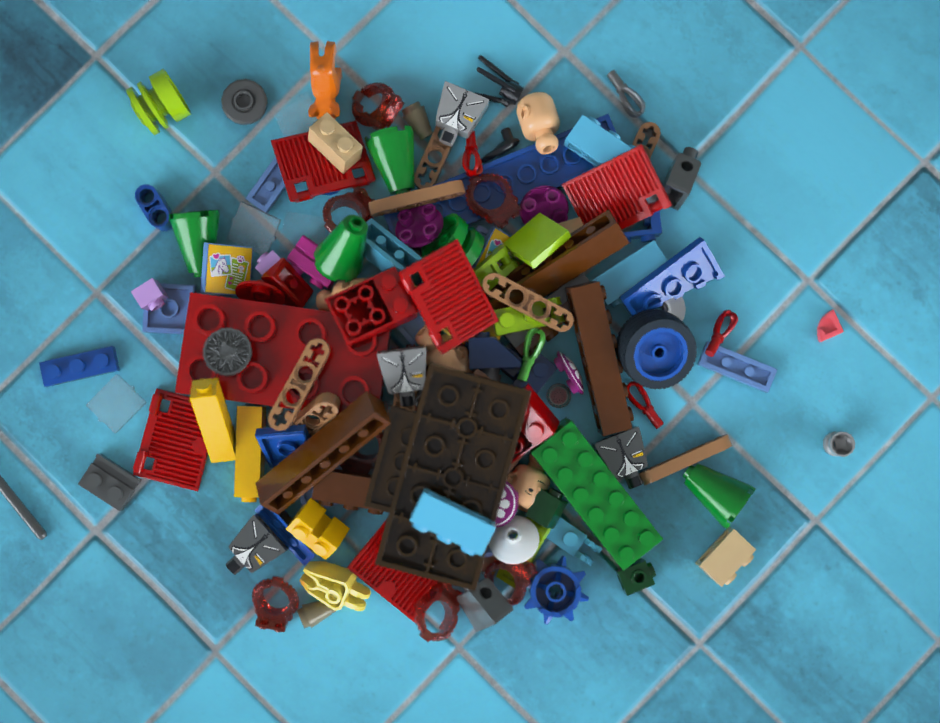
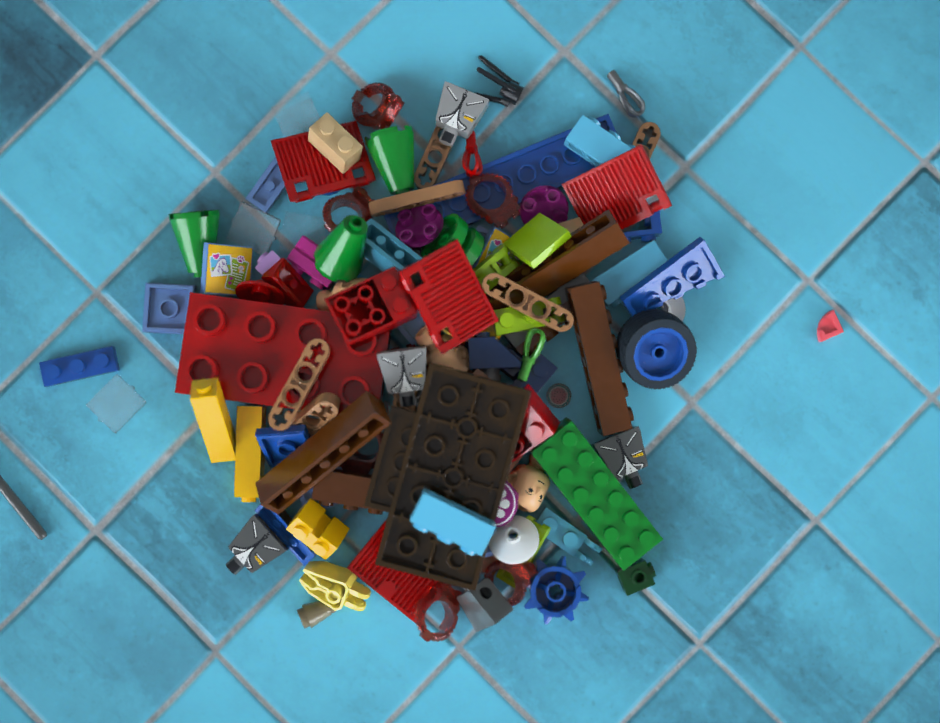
dark grey plate [78,453,142,511] -> none
lime wheel [126,68,191,135] -> none
lavender plate [131,278,169,311] -> none
red window [133,388,208,492] -> none
blue beam [135,184,173,231] -> none
dark grey wheel [203,328,252,376] -> none
dark grey wheel [221,79,268,125] -> none
clear red piece [252,576,299,633] -> none
orange animal [308,41,342,119] -> none
dark tan cone [402,101,433,141] -> none
black bar [481,128,520,163] -> none
light nougat piece [516,92,560,155] -> none
dark green brick [526,487,568,529] -> none
magenta dish [553,351,584,395] -> none
red piece [626,381,664,429] -> none
medium nougat beam [639,434,733,485] -> none
dark grey torso [656,147,701,210] -> none
green cone [683,463,756,529] -> none
tan brick [695,527,756,587] -> none
medium blue plate [697,341,778,393] -> none
red piece [705,310,738,357] -> none
light grey wheel [823,432,855,457] -> none

